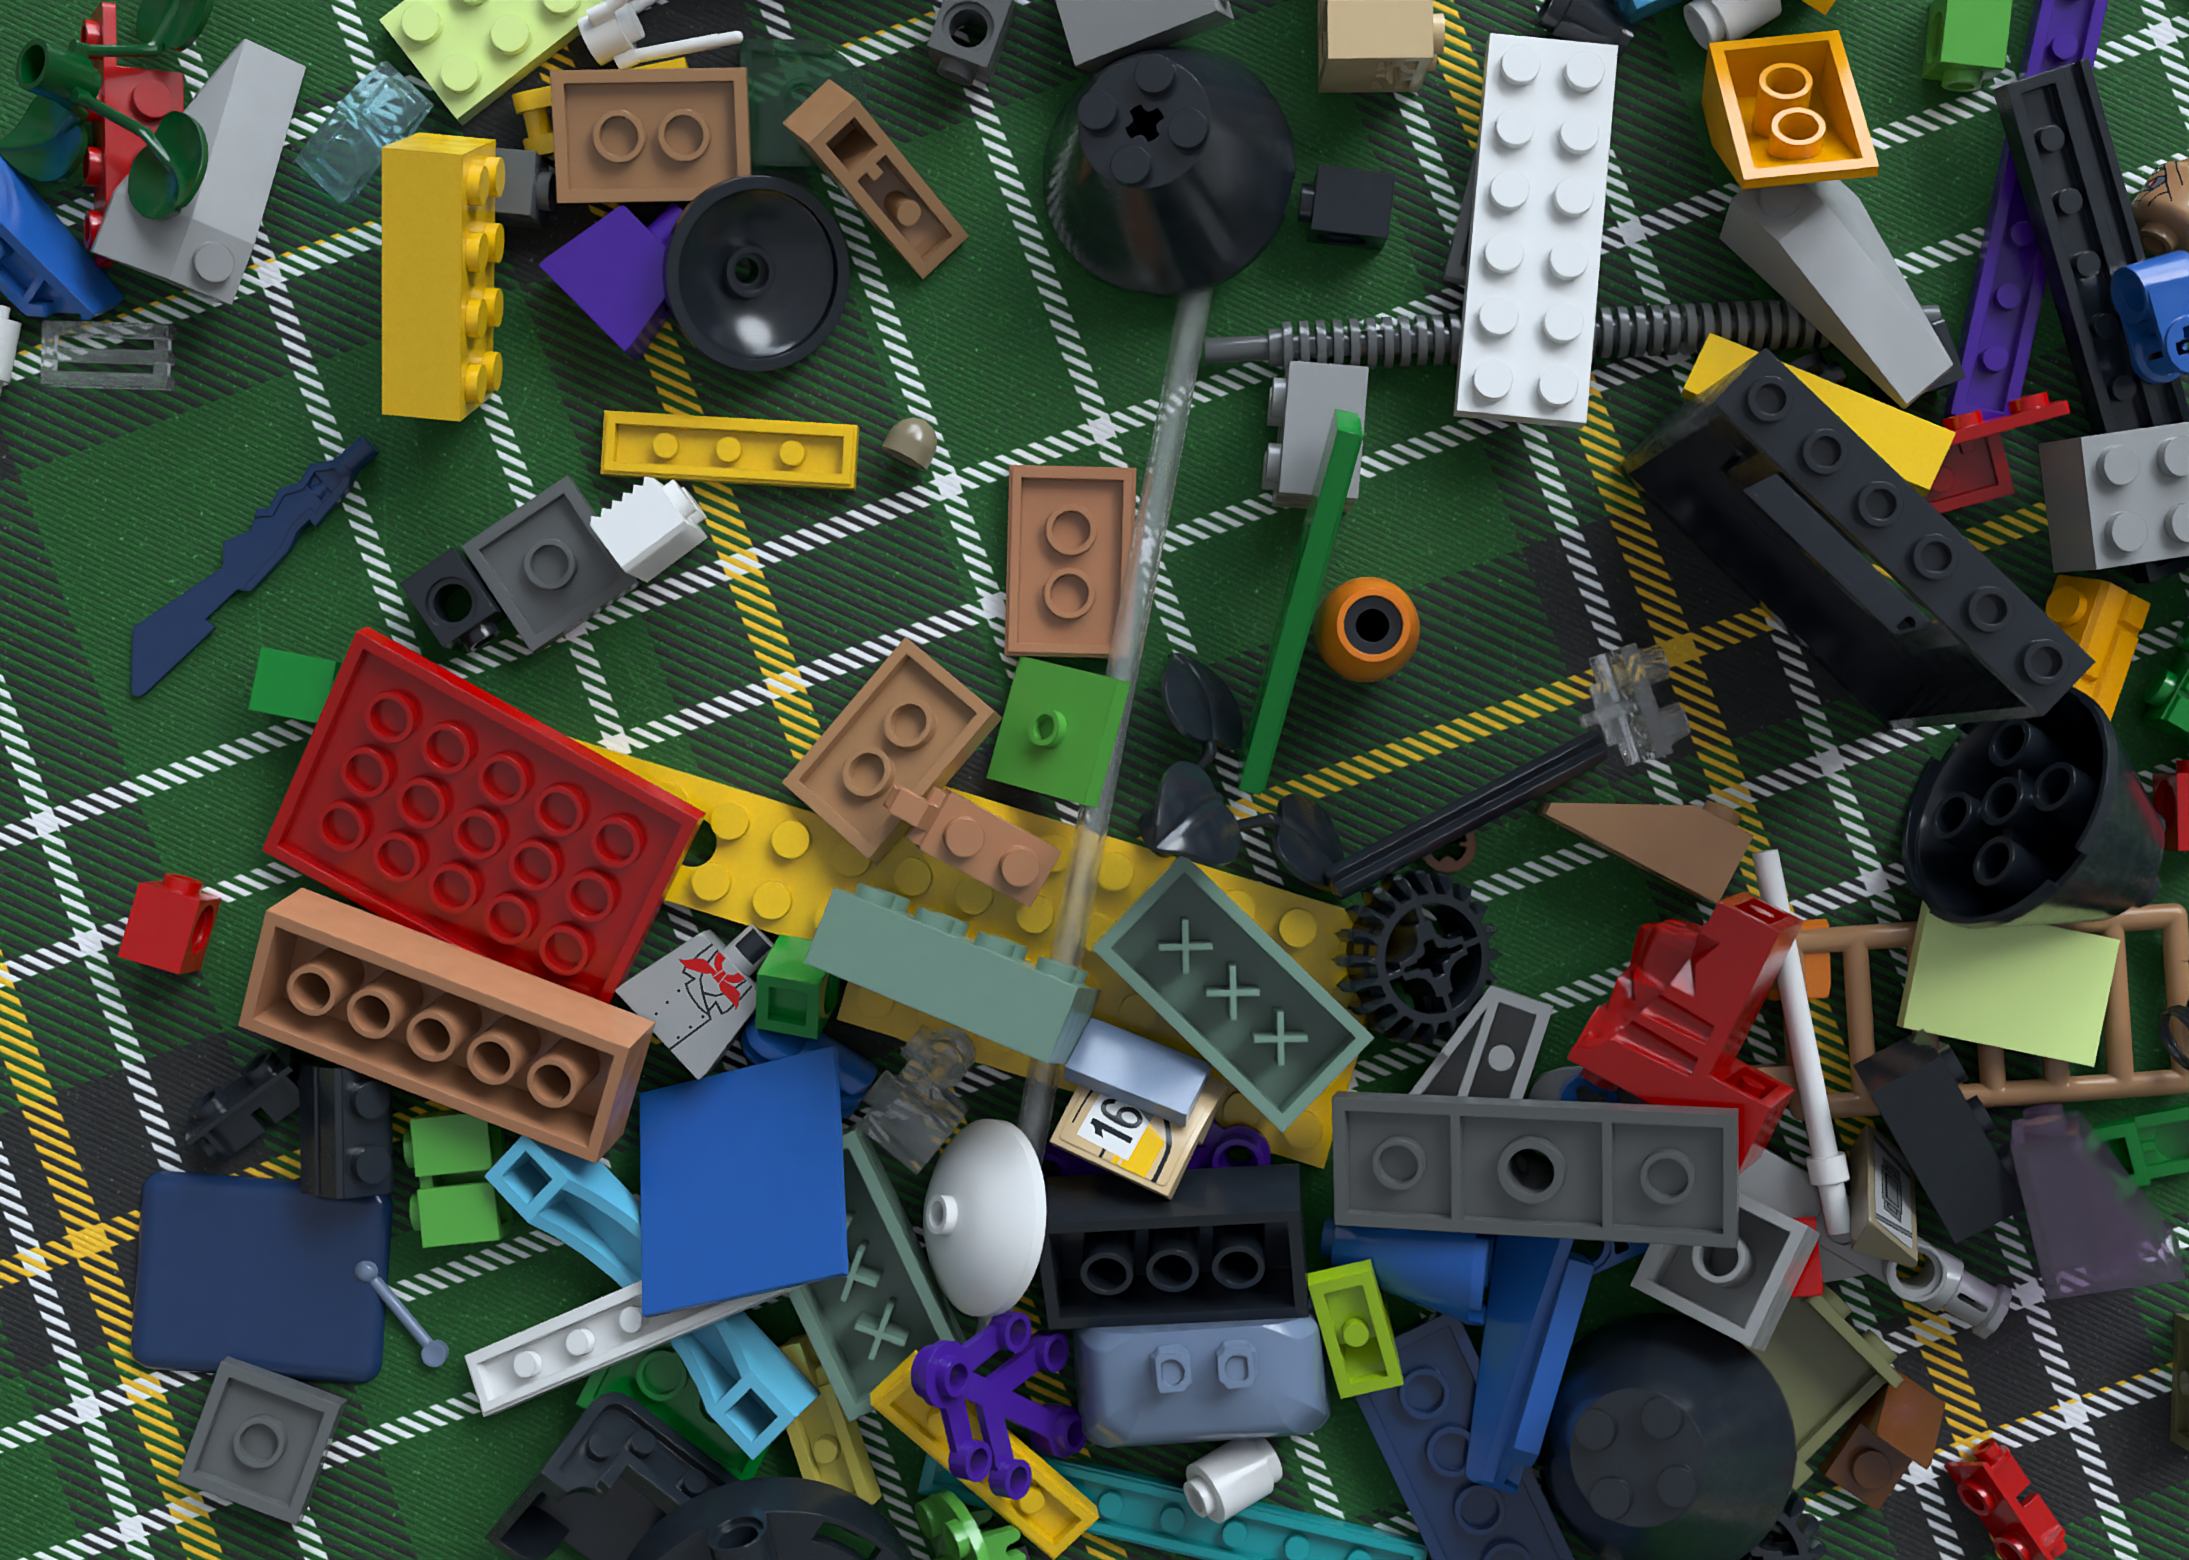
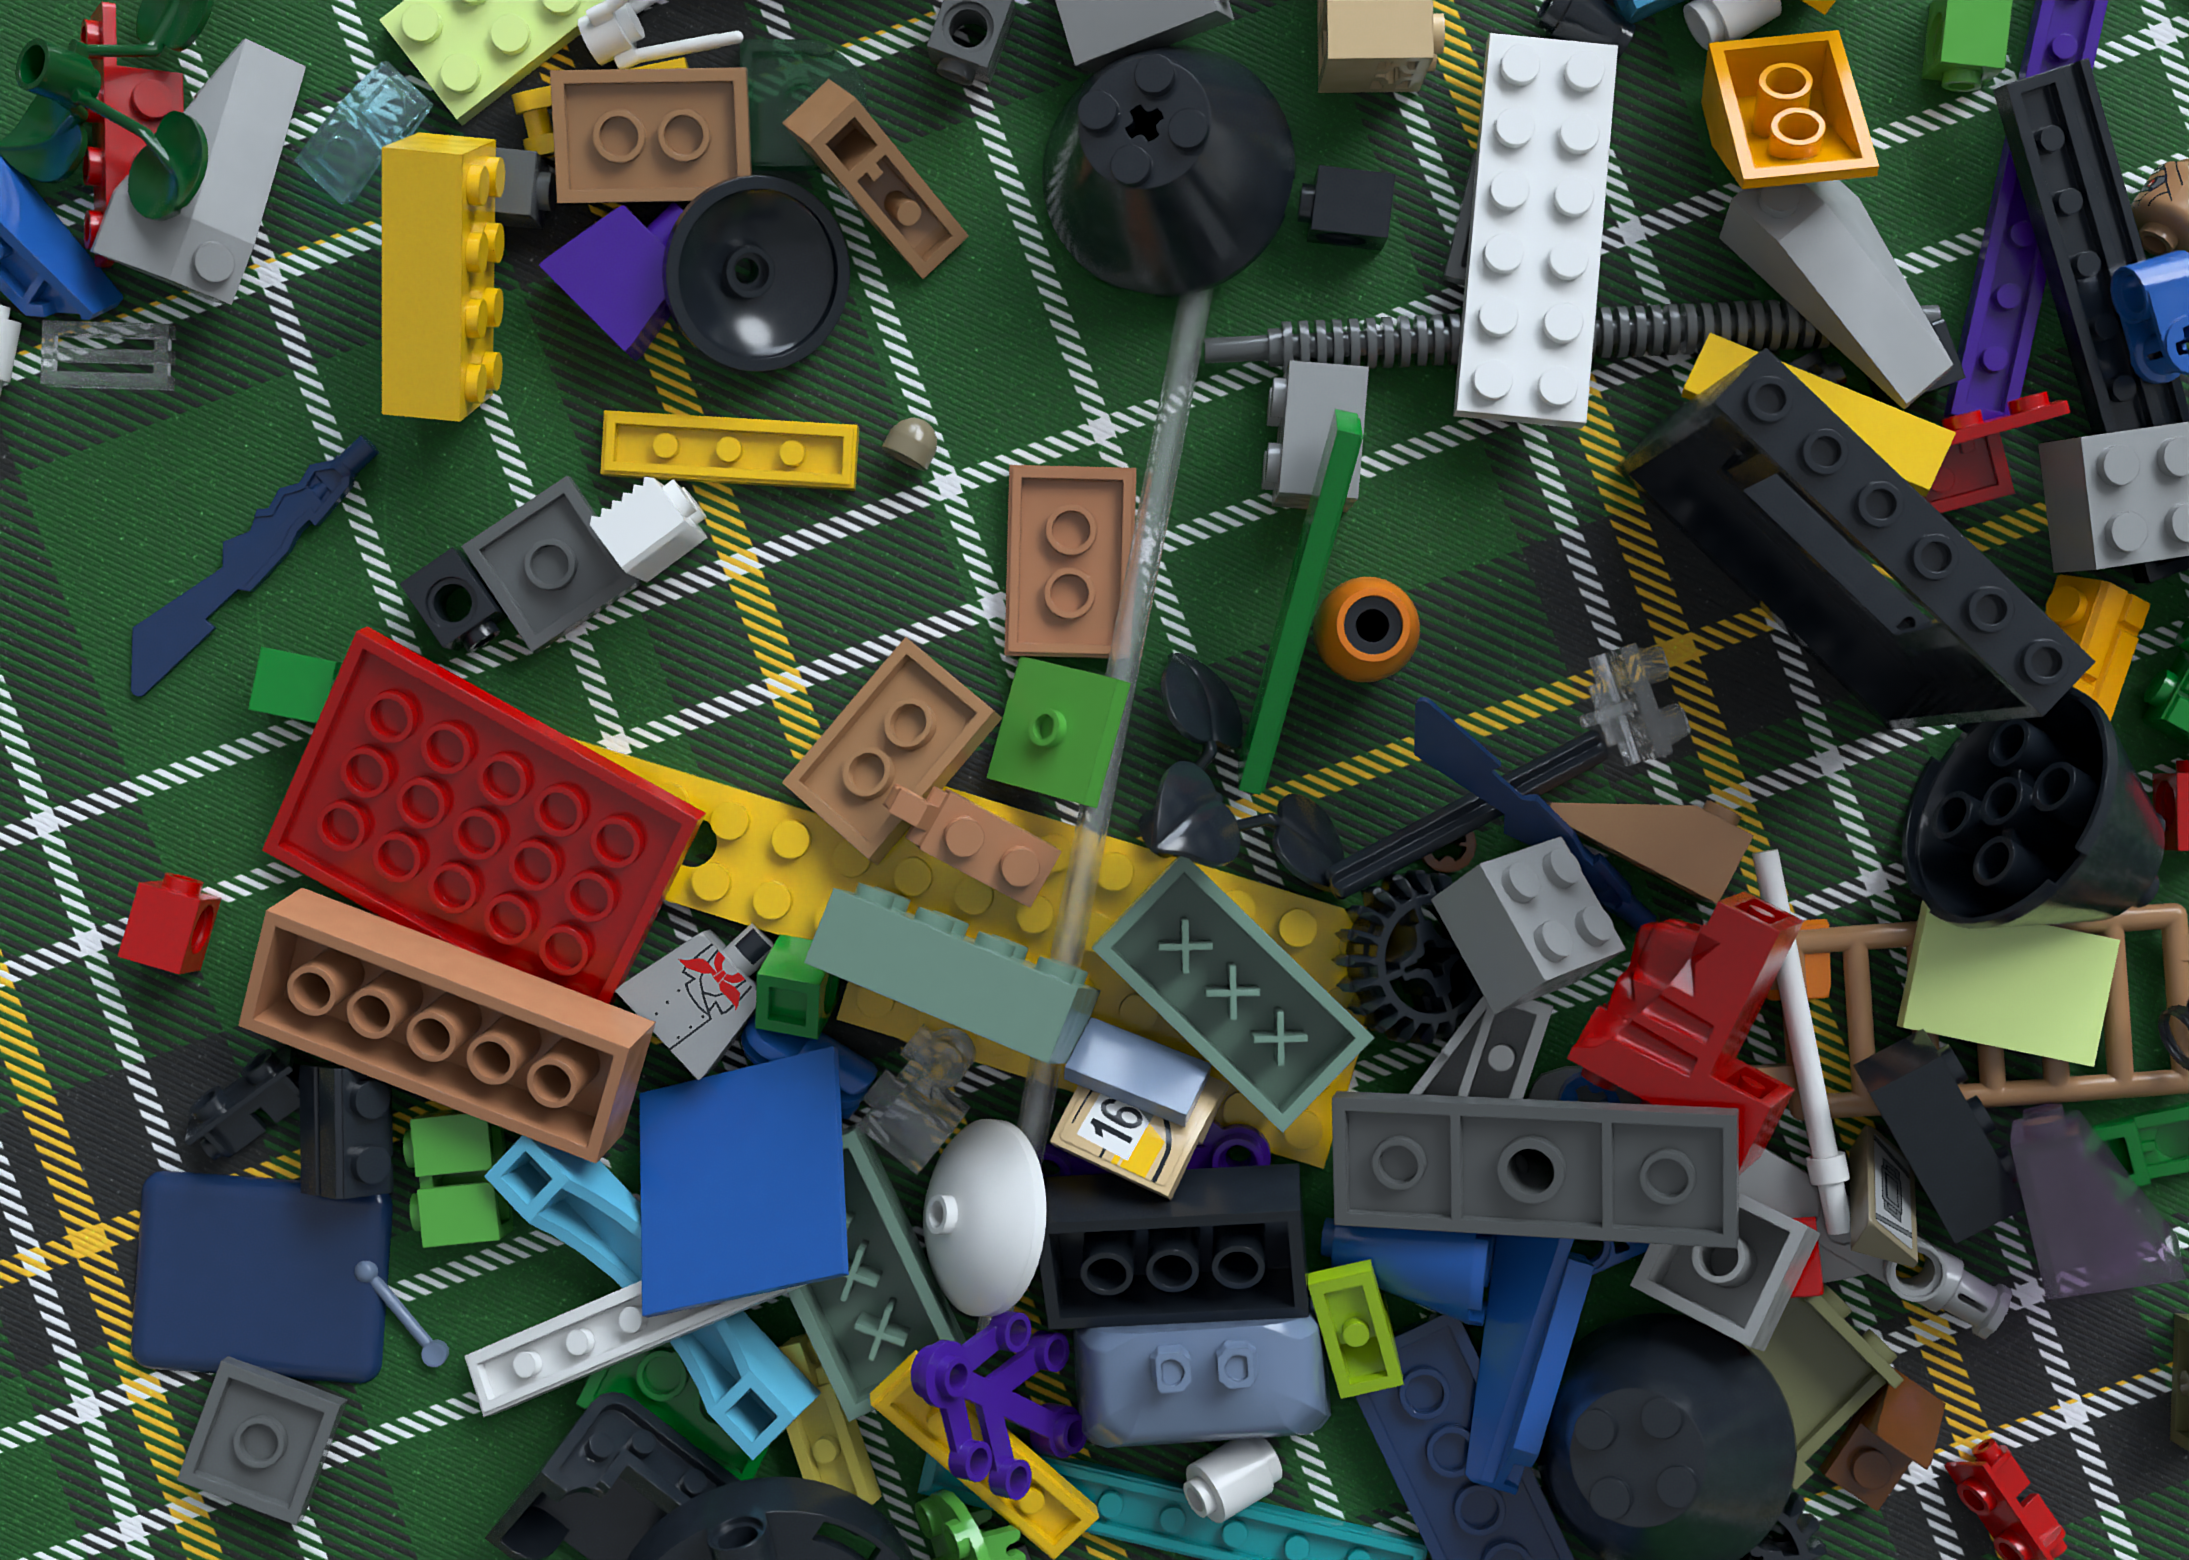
none -> dark blue sword [1414,697,1657,932]
none -> light grey brick [1431,836,1626,1015]

